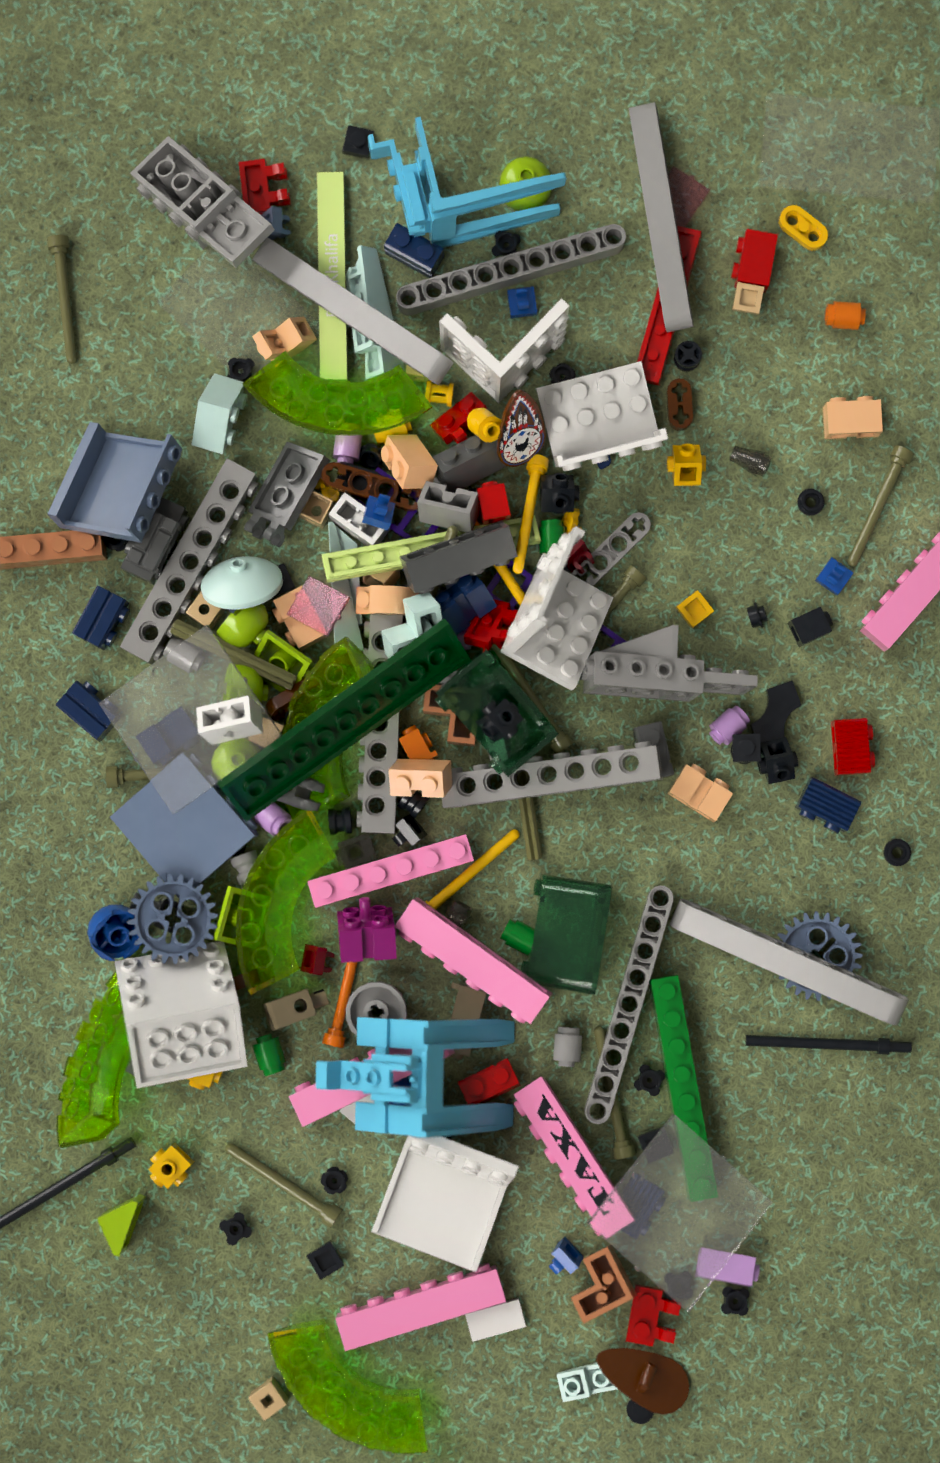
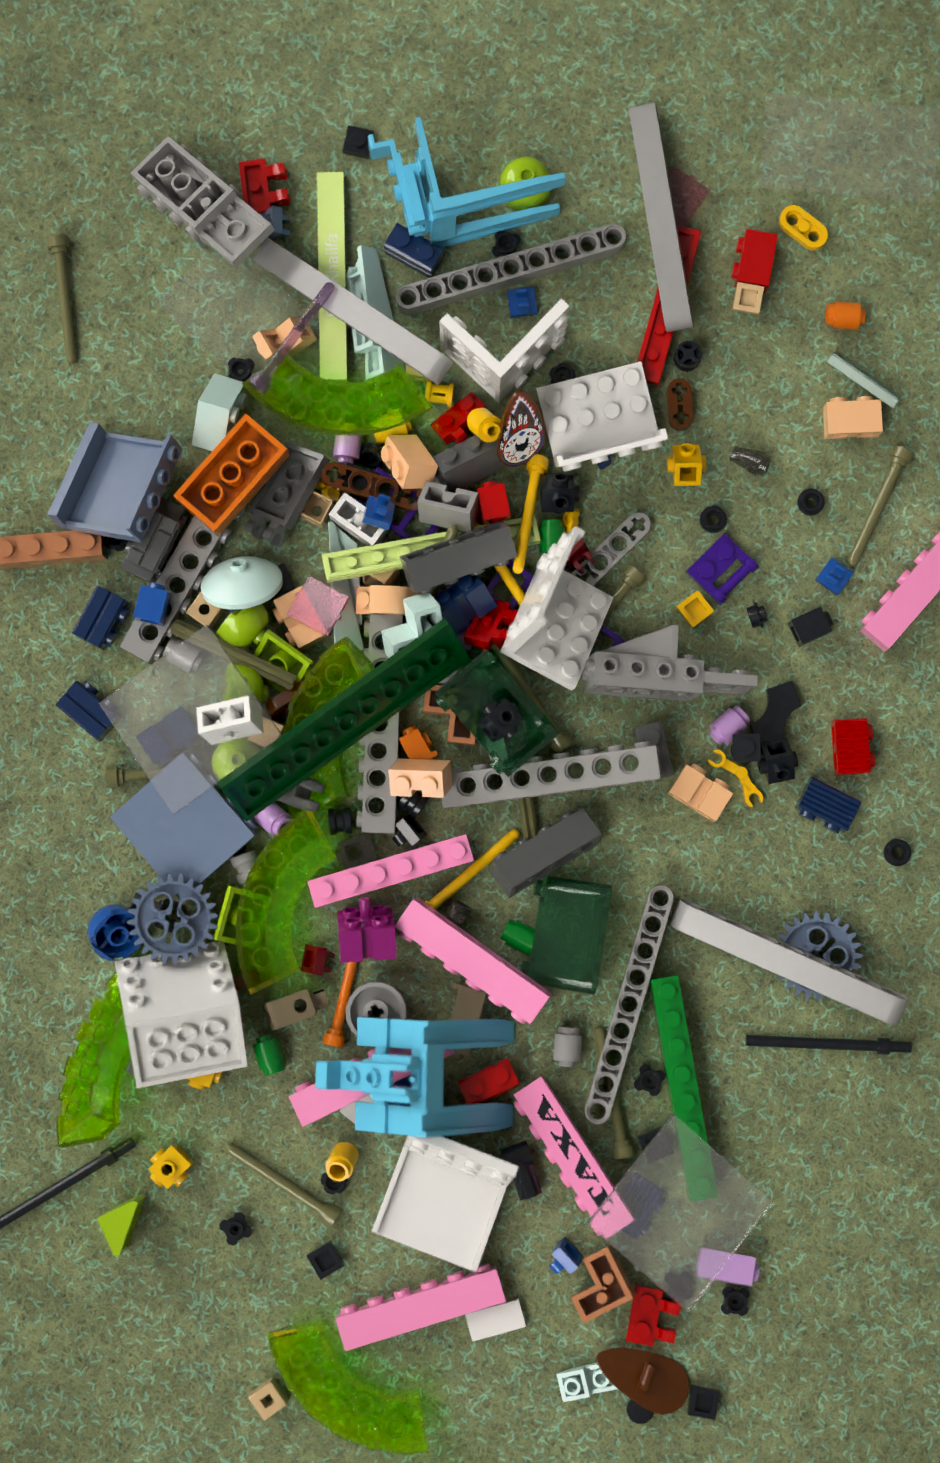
none -> blue brick [133,582,171,627]
none -> orange brick [173,413,290,537]
none -> piece [247,282,335,394]
none -> yellow brick [326,1142,359,1181]
none -> dark grey brick [490,808,602,898]
none -> black piece [500,1140,542,1201]
none -> dark purple plate [686,533,759,605]
none -> black plate [687,1385,720,1420]
none -> black plate [699,506,727,533]
none -> yellow piece [707,750,763,807]
none -> tile [827,351,901,408]

